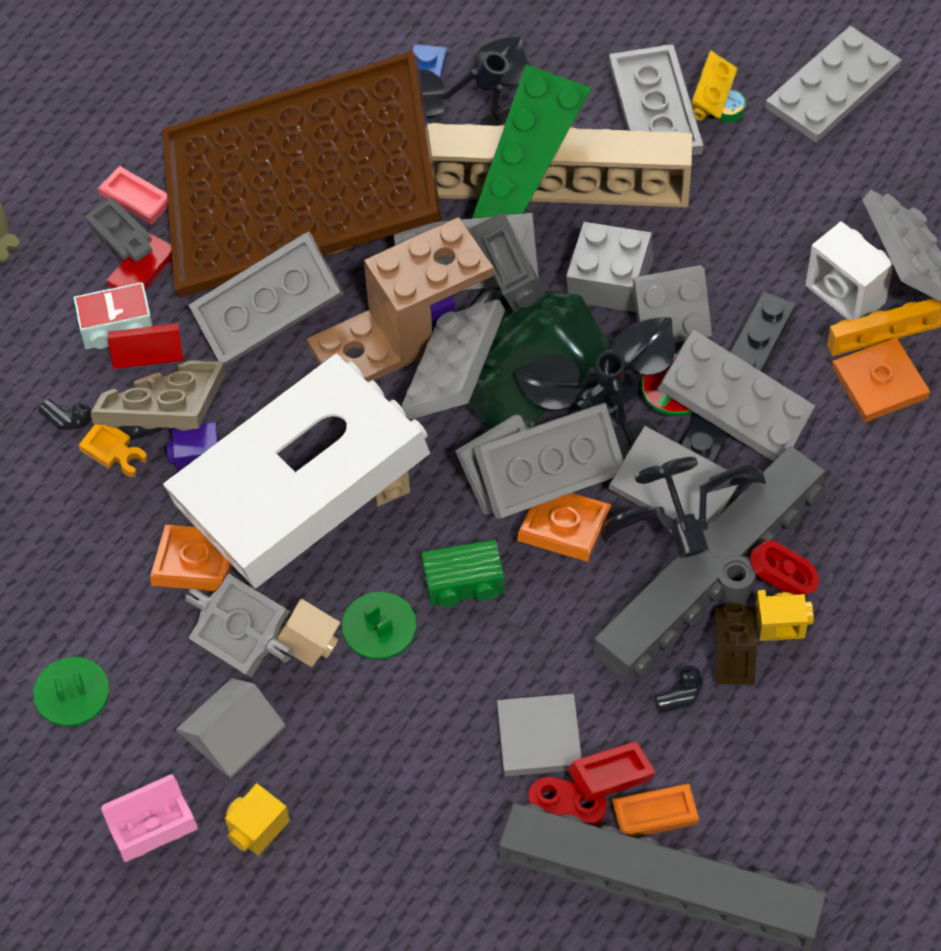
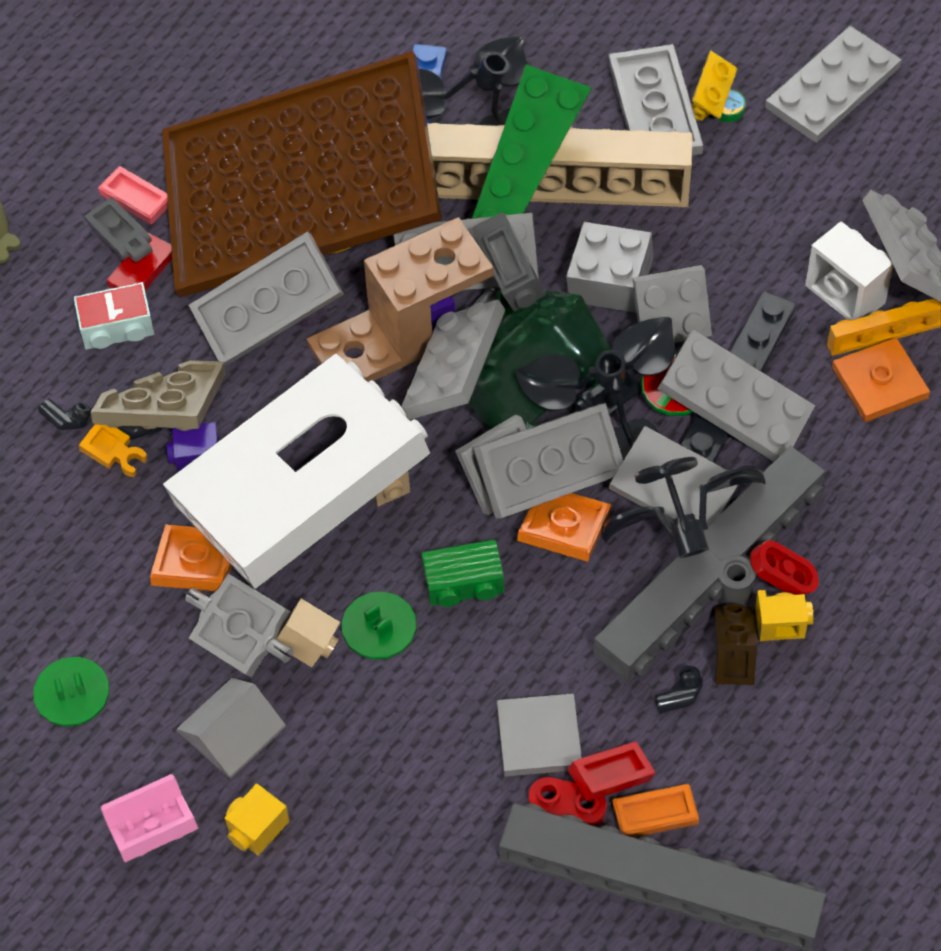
red tile [108,323,184,369] -> none

